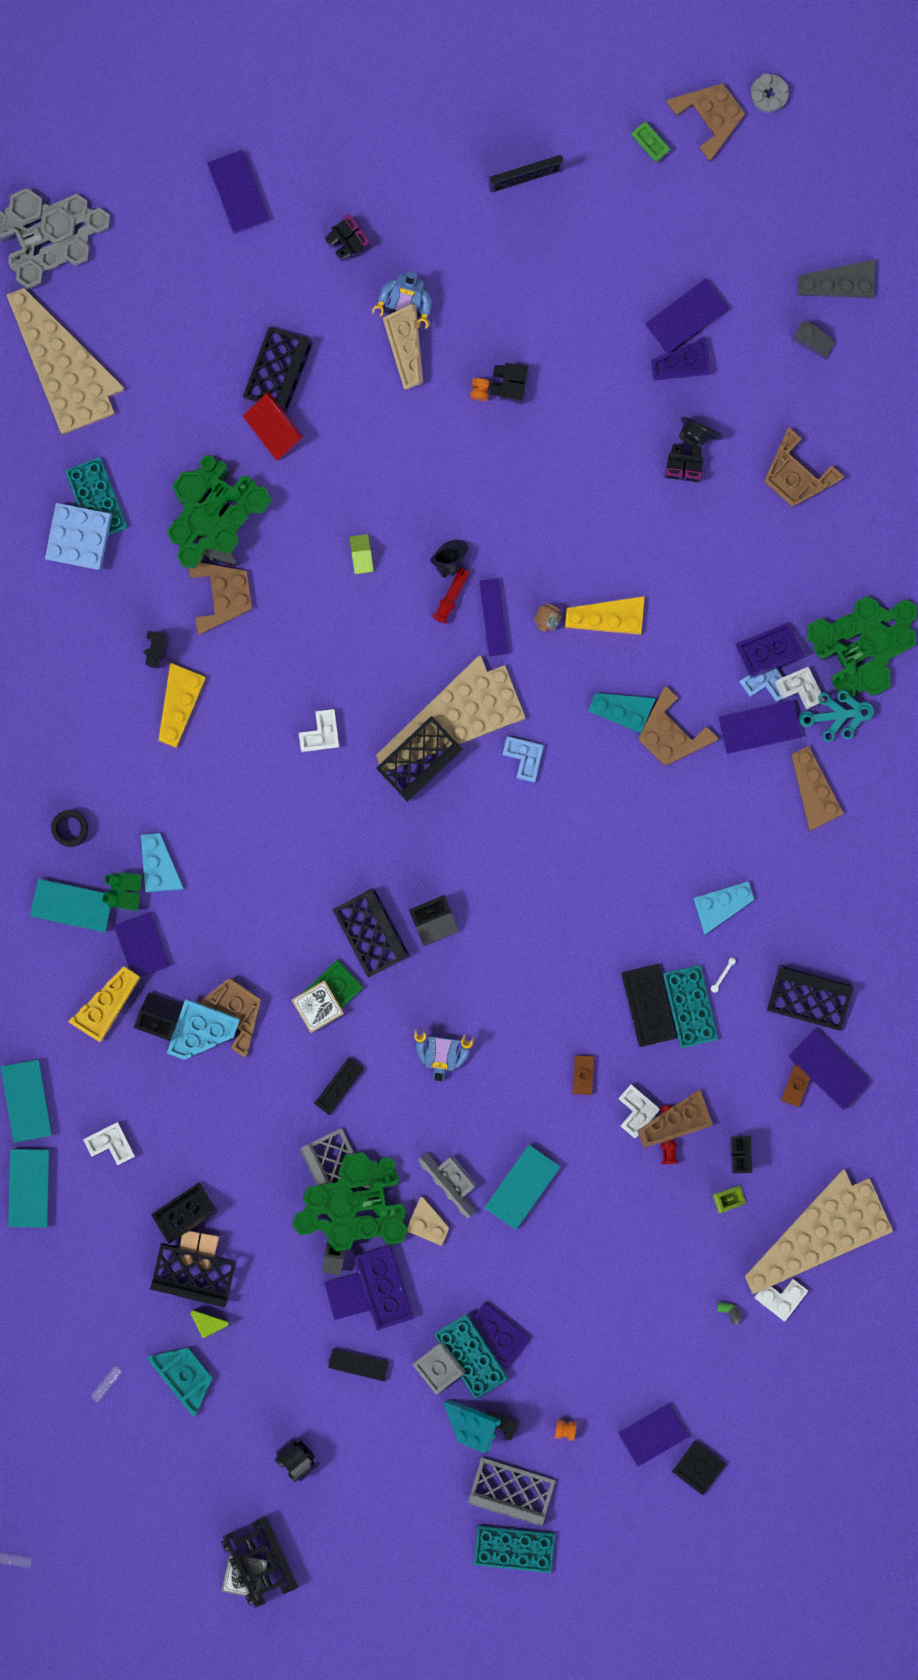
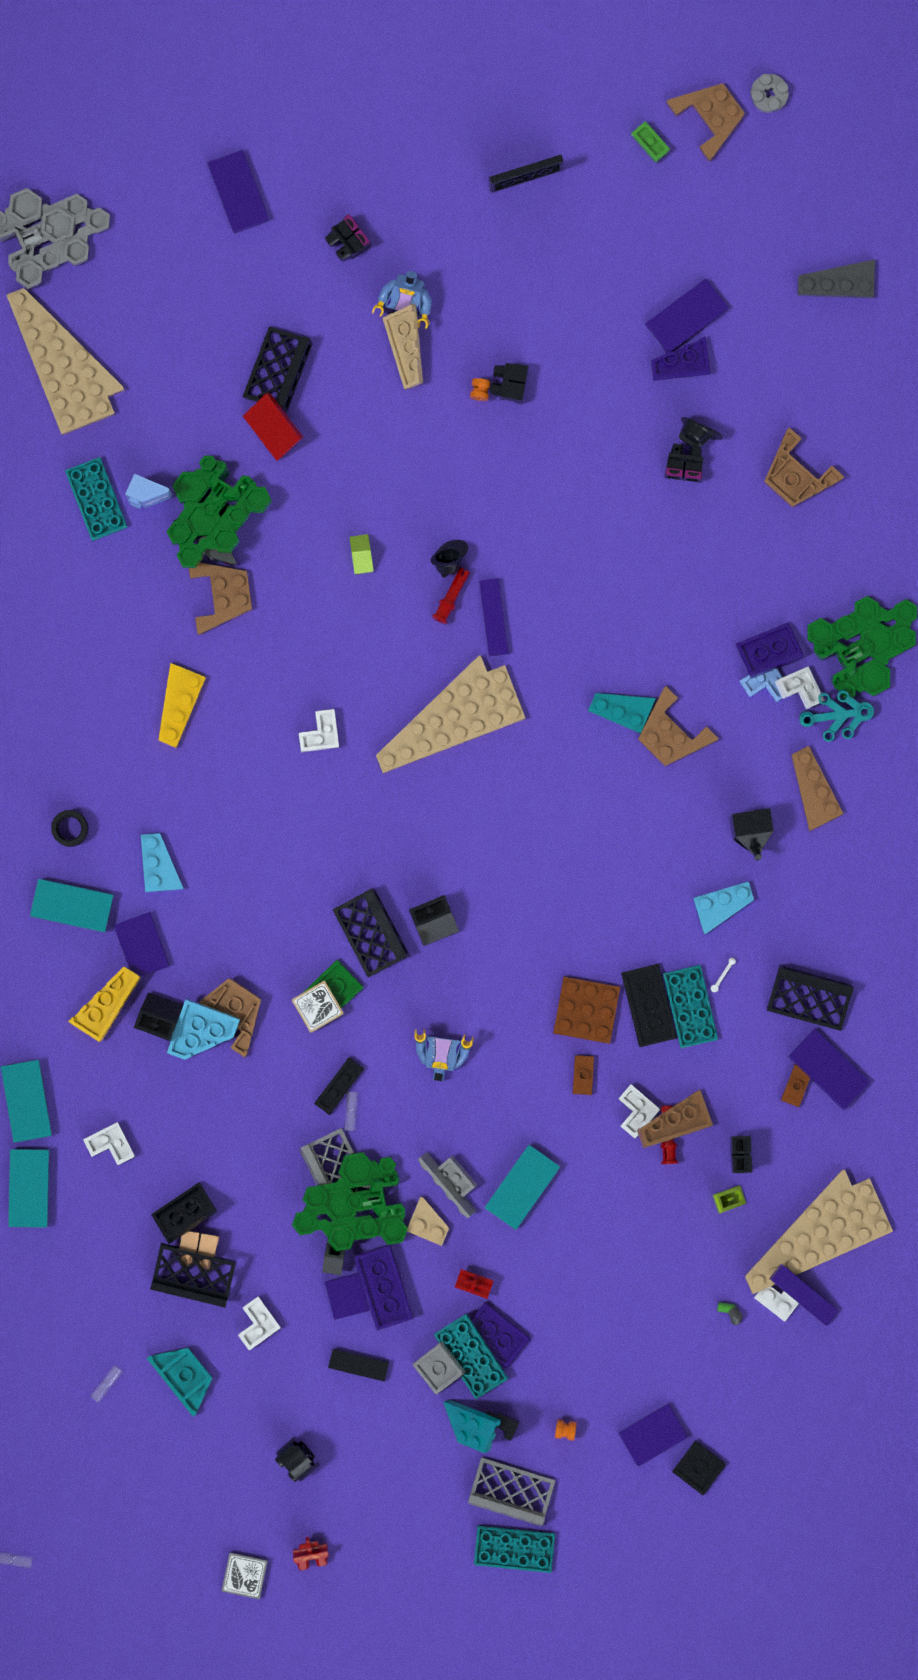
light blue plate [45,503,112,570] -> none
green hips [102,873,142,911] -> none
black hips [143,631,169,669] -> none
lime slope [191,1310,229,1338] -> none
black fence [221,1516,298,1608] -> none
black fence [376,716,463,802] -> none
light blue tile [502,736,544,783] -> none
medium nougat head [533,603,561,633] -> none
yellow wing [565,596,645,635] -> none
dark purple tile [718,700,802,754] -> none
dark grey slope [792,320,835,359] -> none
none -> light blue slope [125,474,172,509]
none -> white plate [238,1296,281,1351]
none -> red hips [293,1537,329,1571]
none -> clear piece [344,1092,358,1131]
none -> red hips [455,1269,494,1299]
none -> dark orange plate [553,977,620,1044]
none -> black piece [729,808,774,860]
none -> dark purple tile [769,1264,839,1326]

